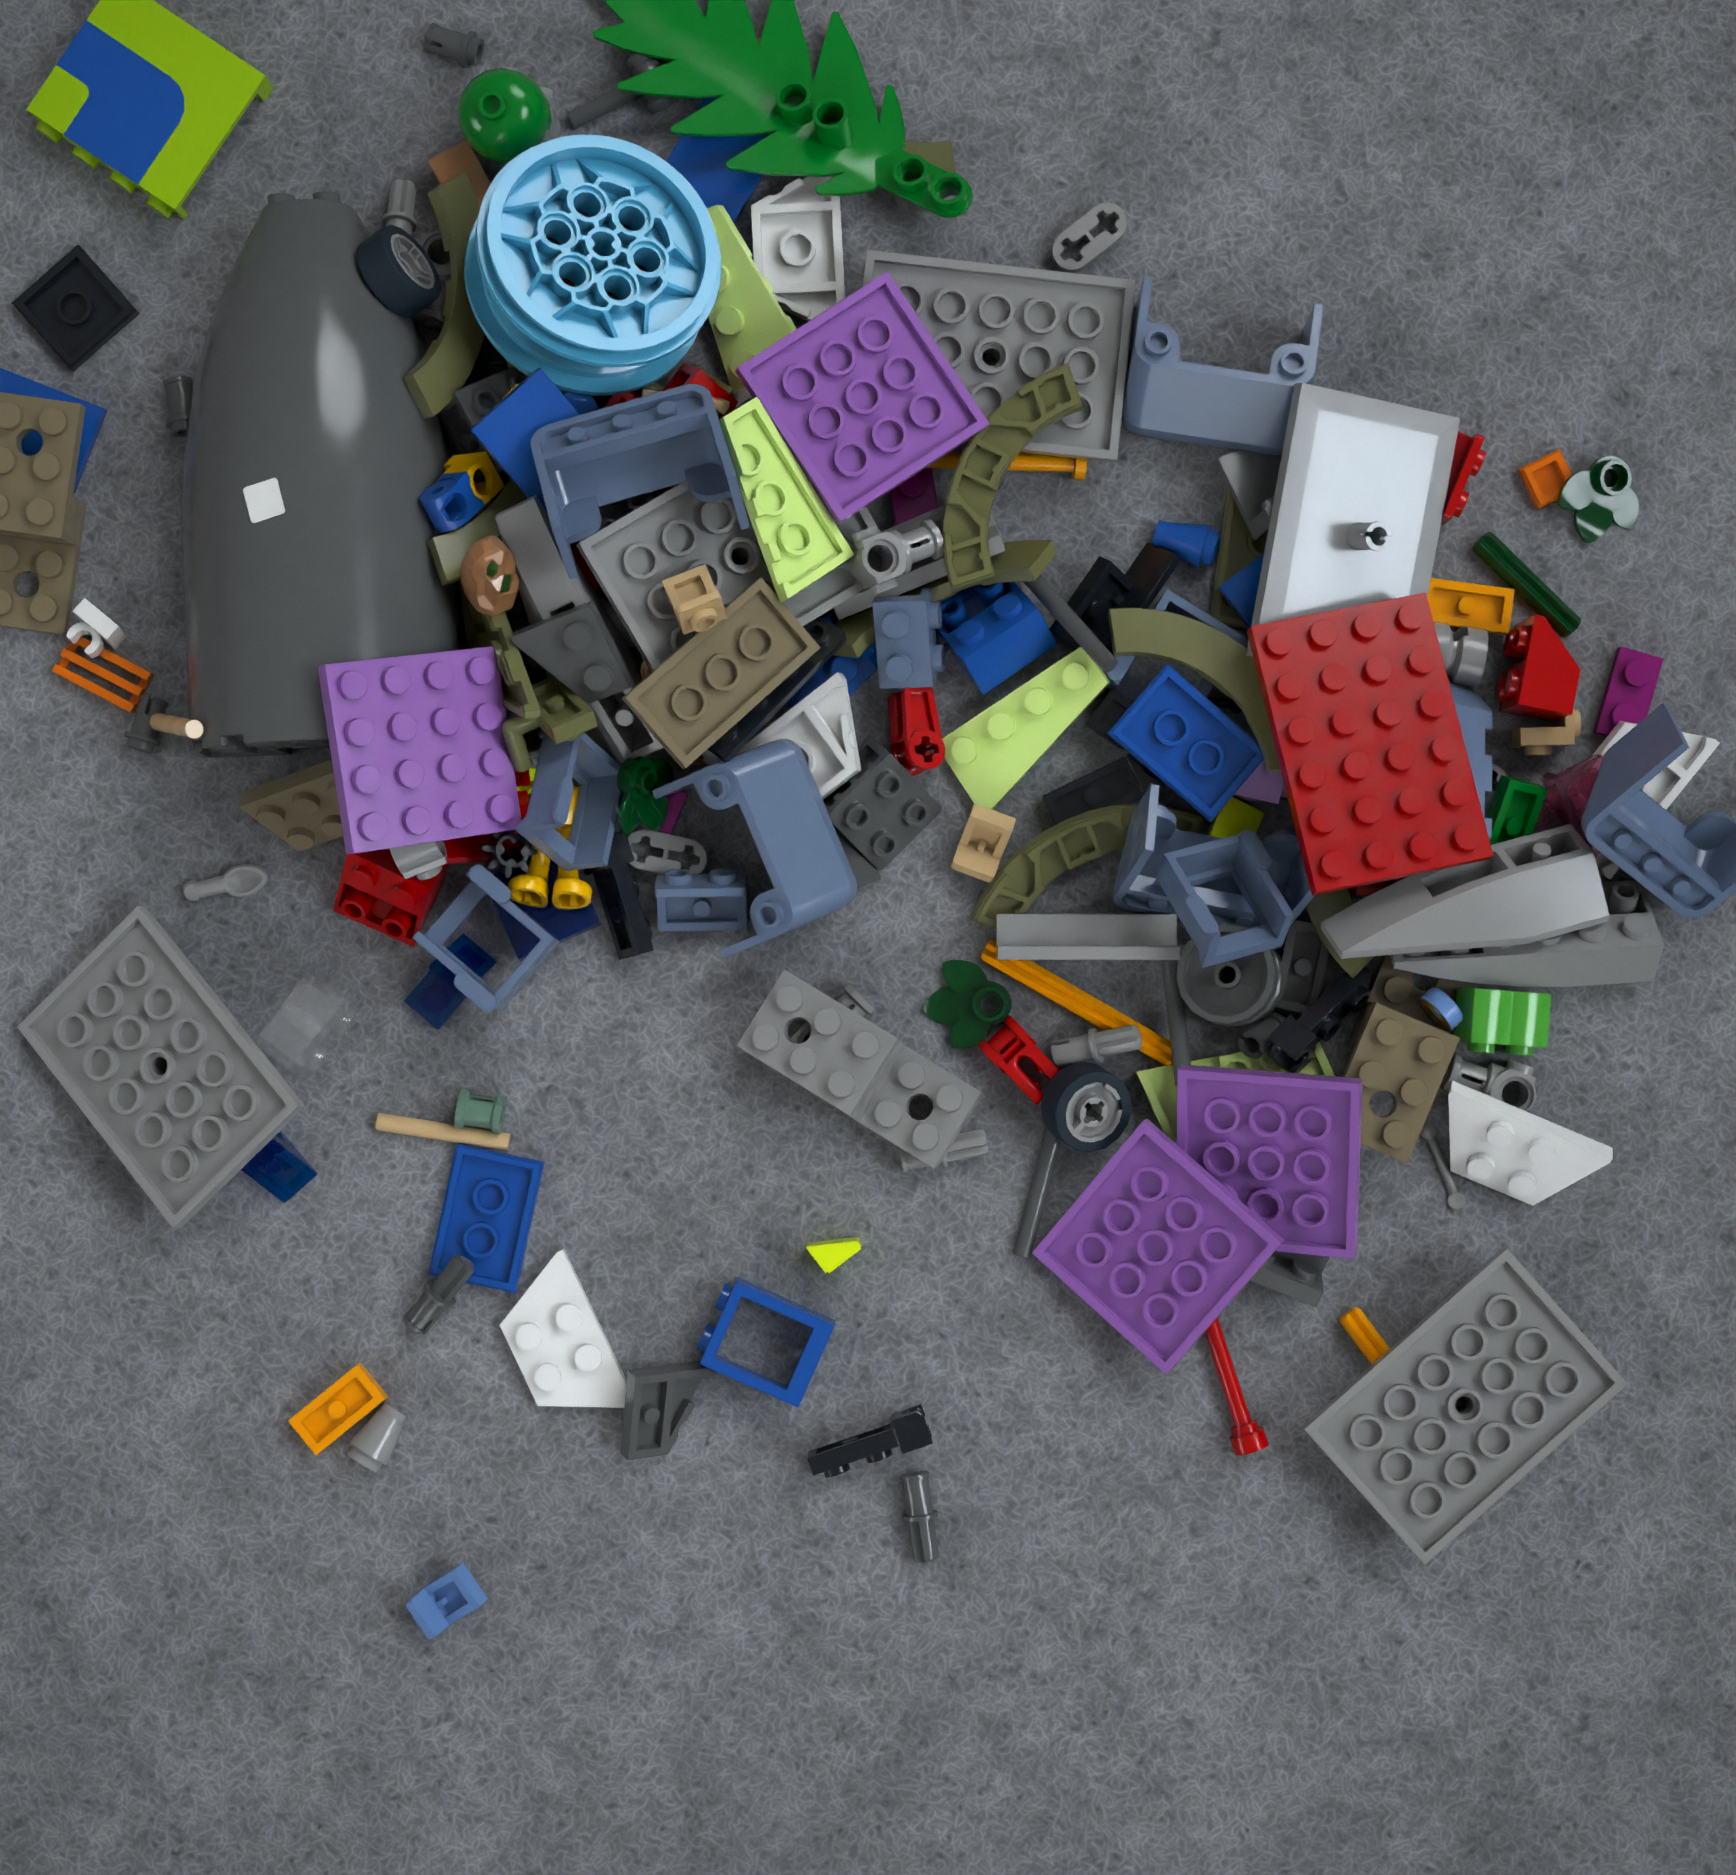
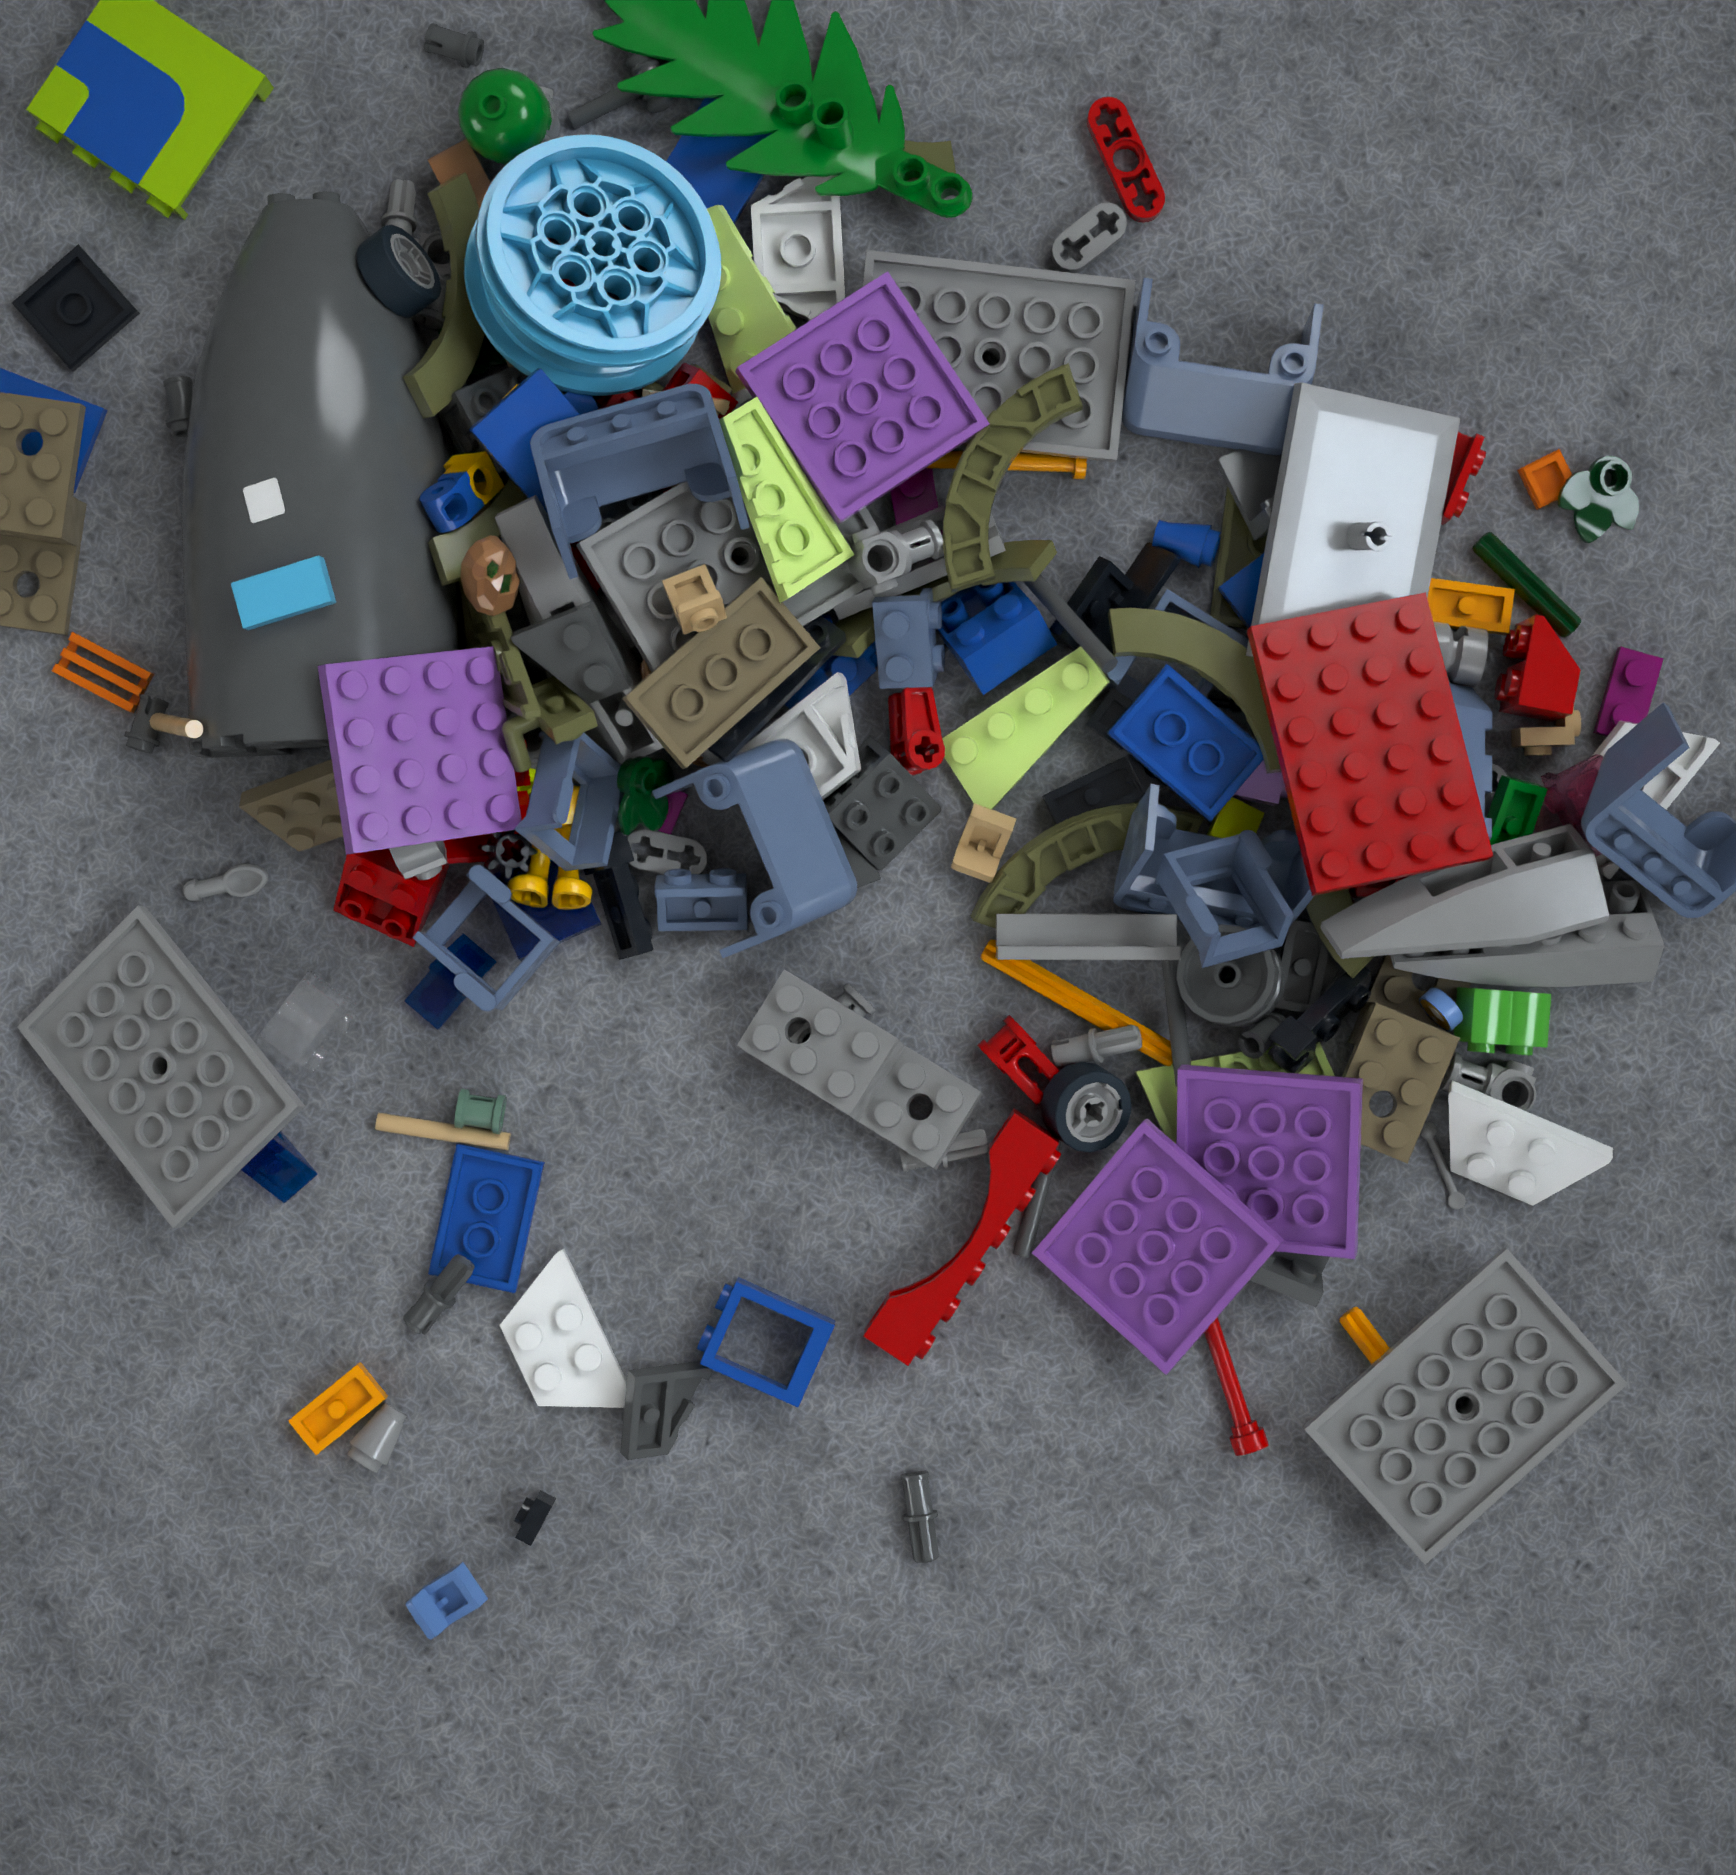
white tile [66,598,127,659] -> none
neon yellow slope [806,1237,862,1273] -> none
black plate [807,1404,933,1478] -> none
dark green plate [922,960,1012,1048] -> none
none -> medium azure tile [231,555,336,630]
none -> black plate [514,1490,556,1546]
none -> red arch [863,1108,1061,1366]
none -> red beam [1087,97,1165,223]

